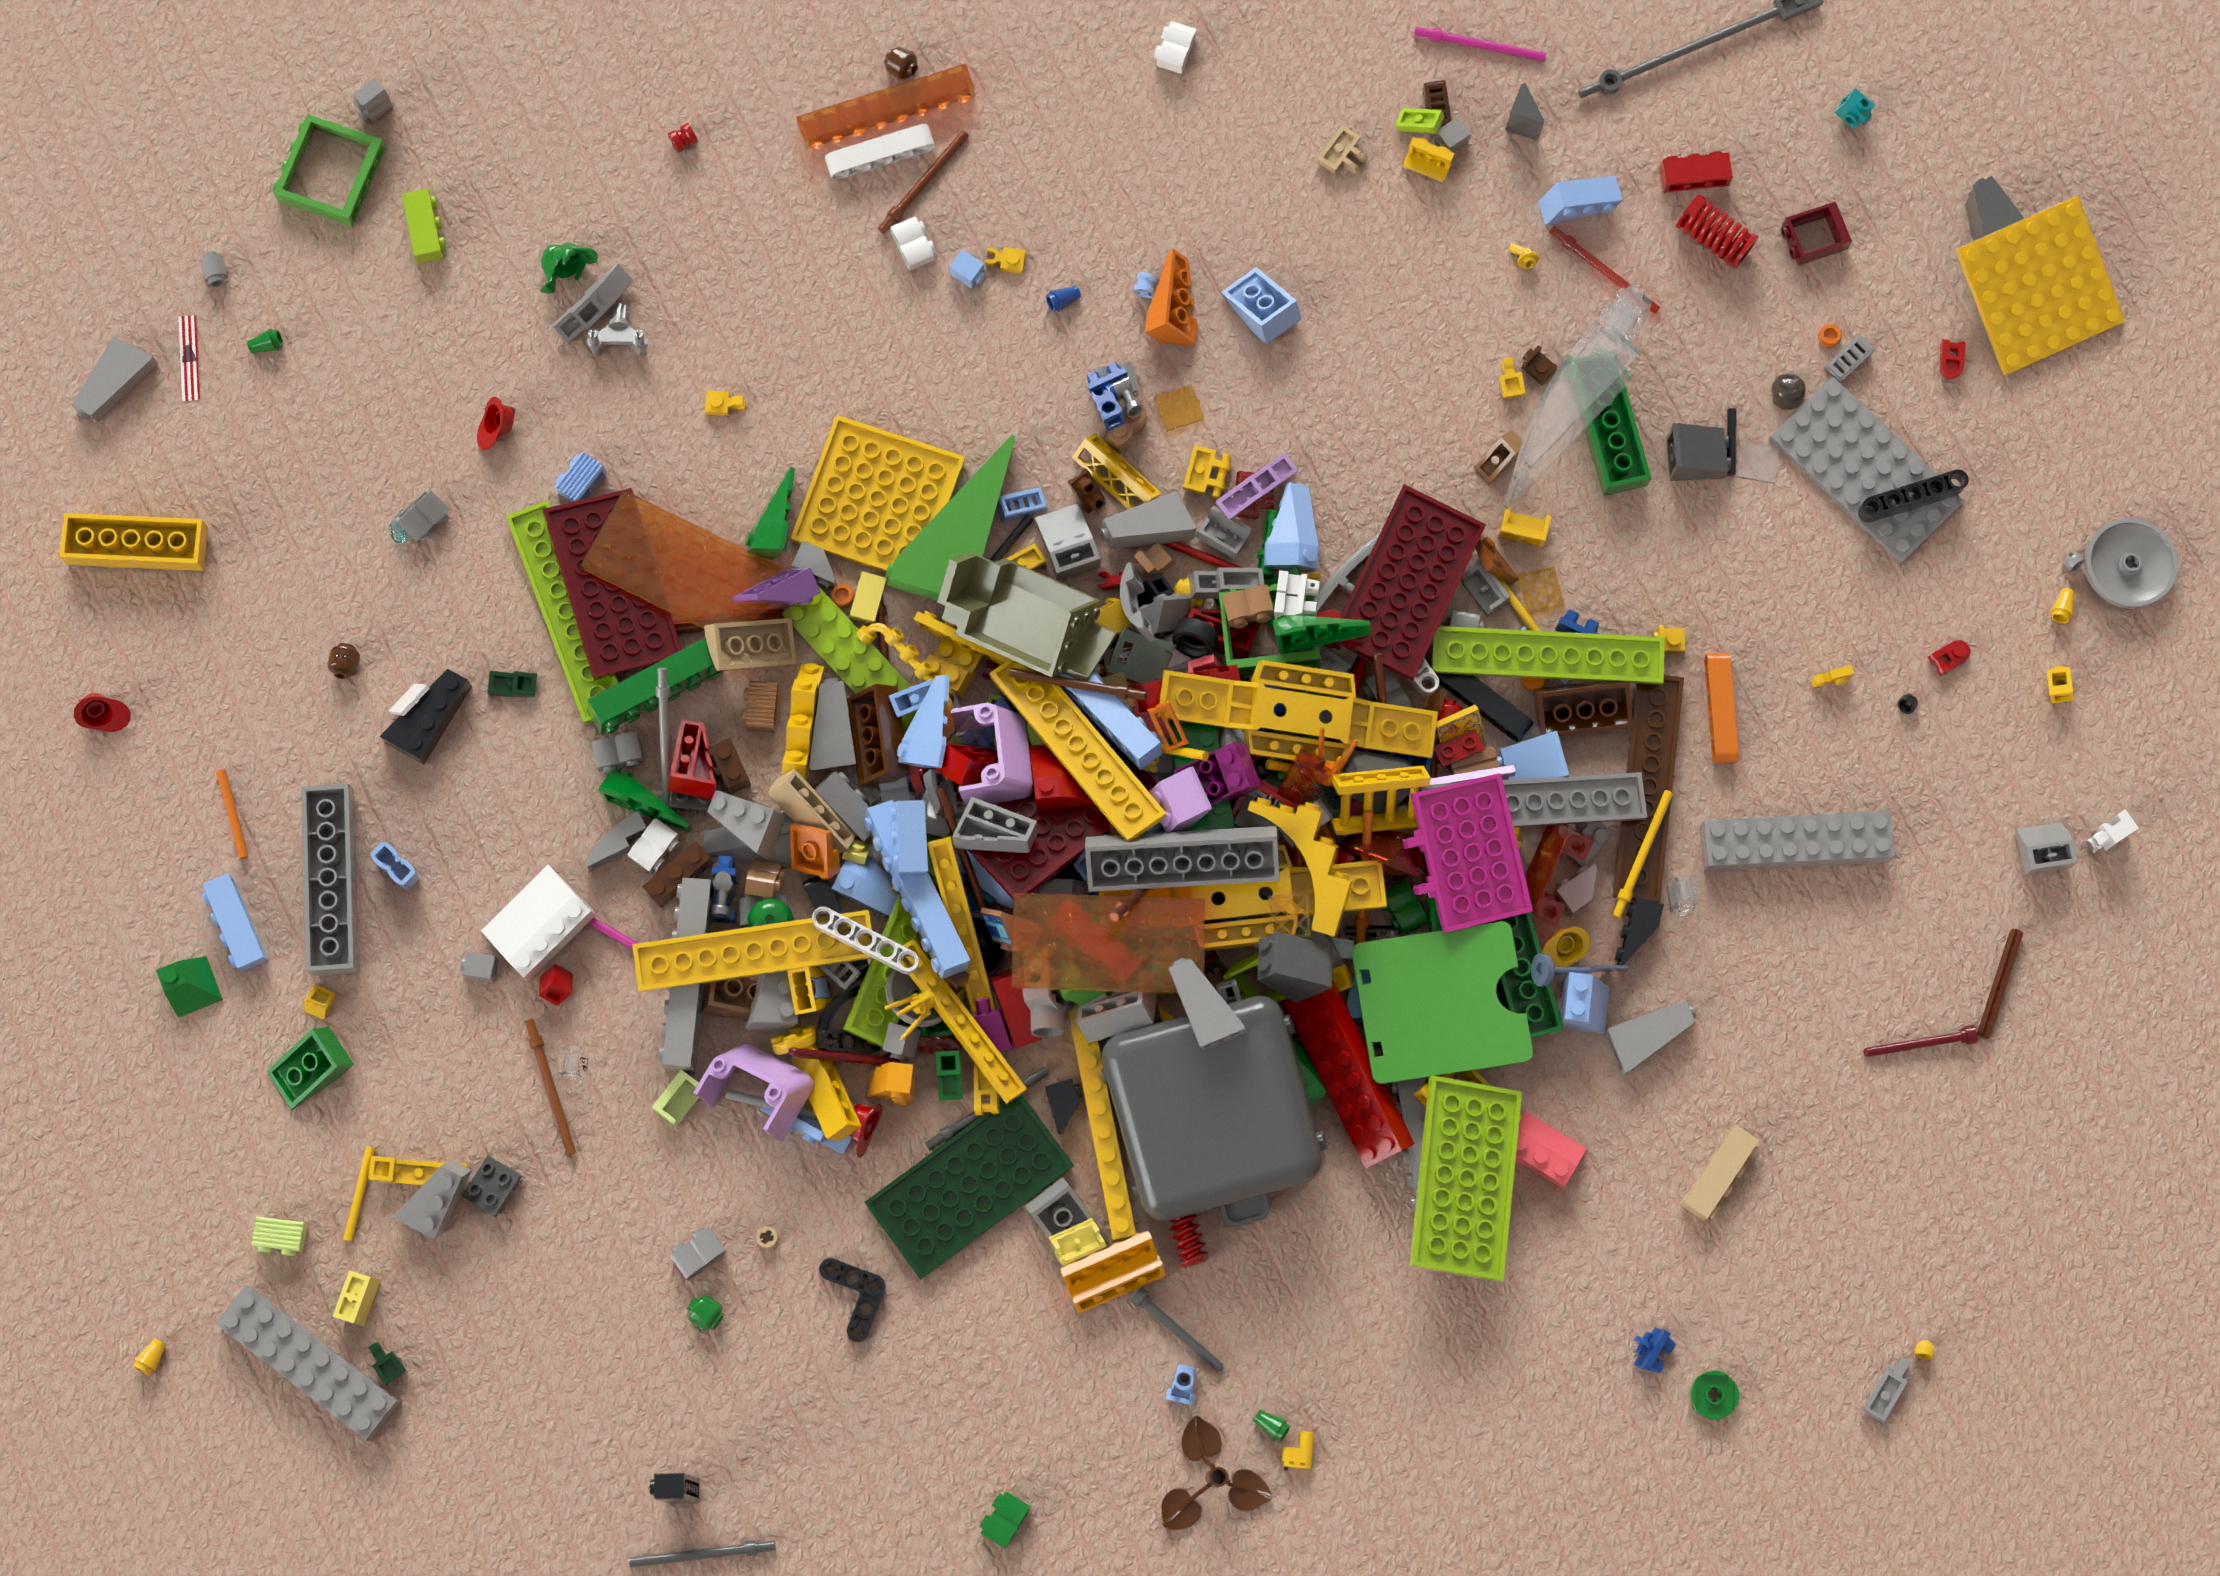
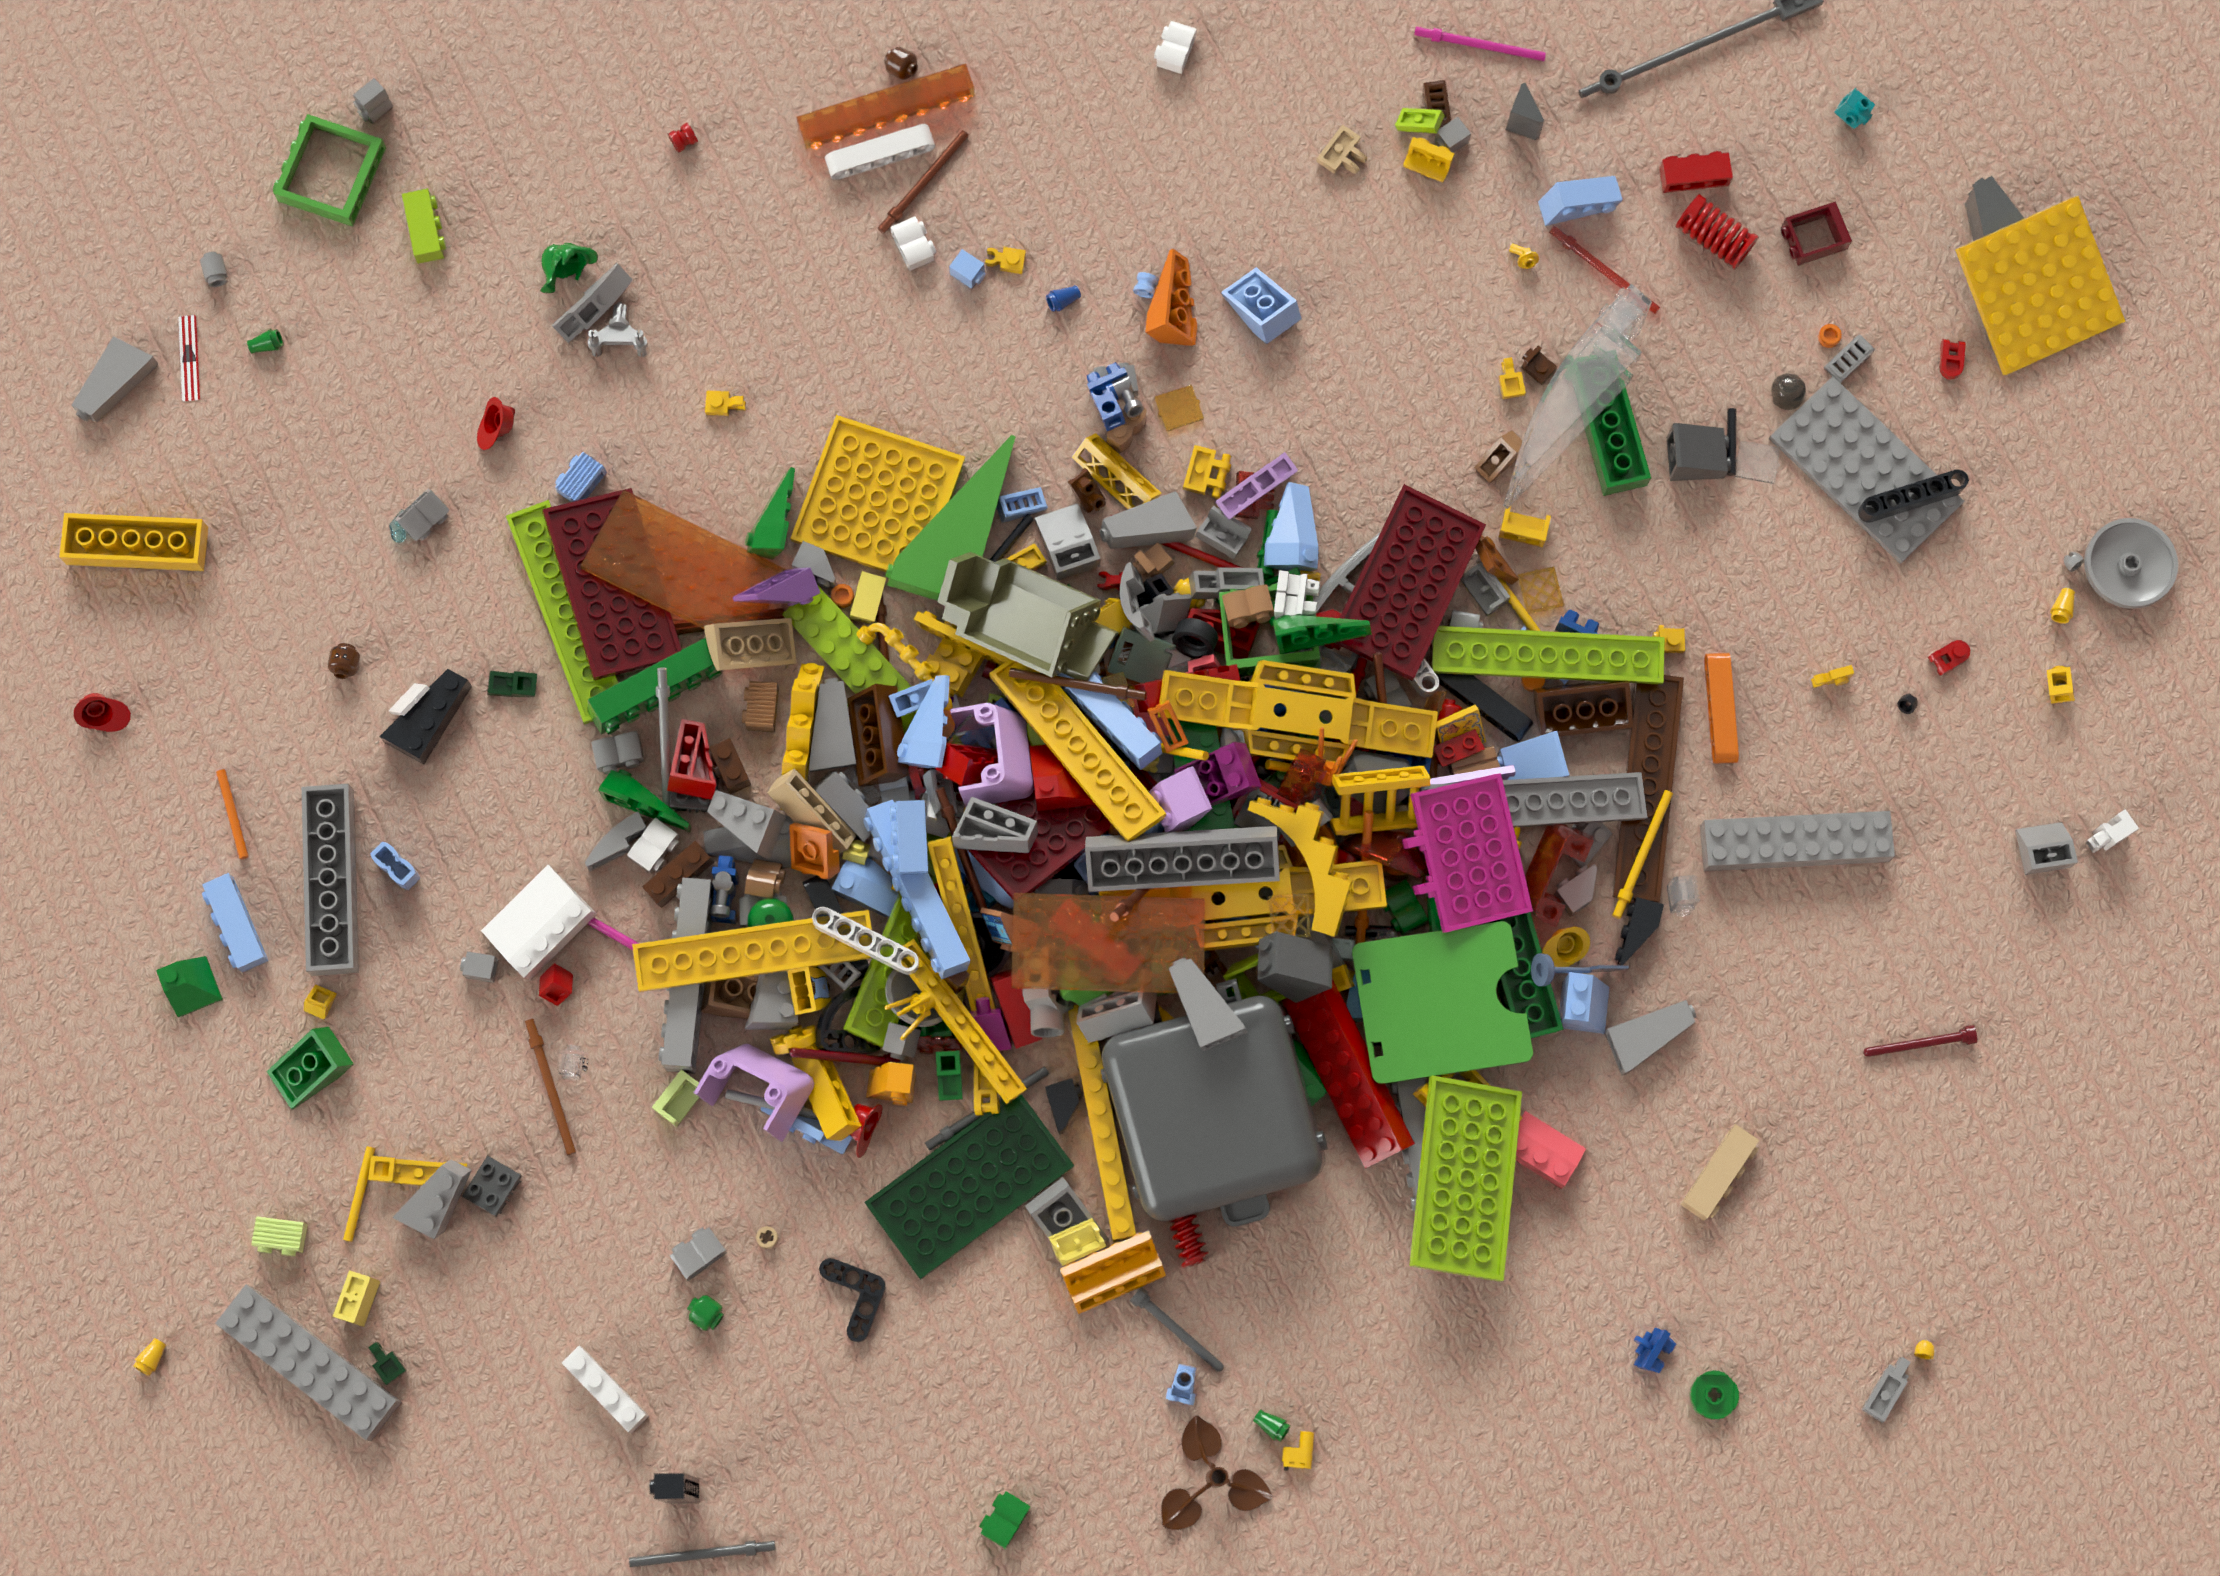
copper axle [1977,928,2023,1039] -> none
none -> white brick [562,1346,649,1434]

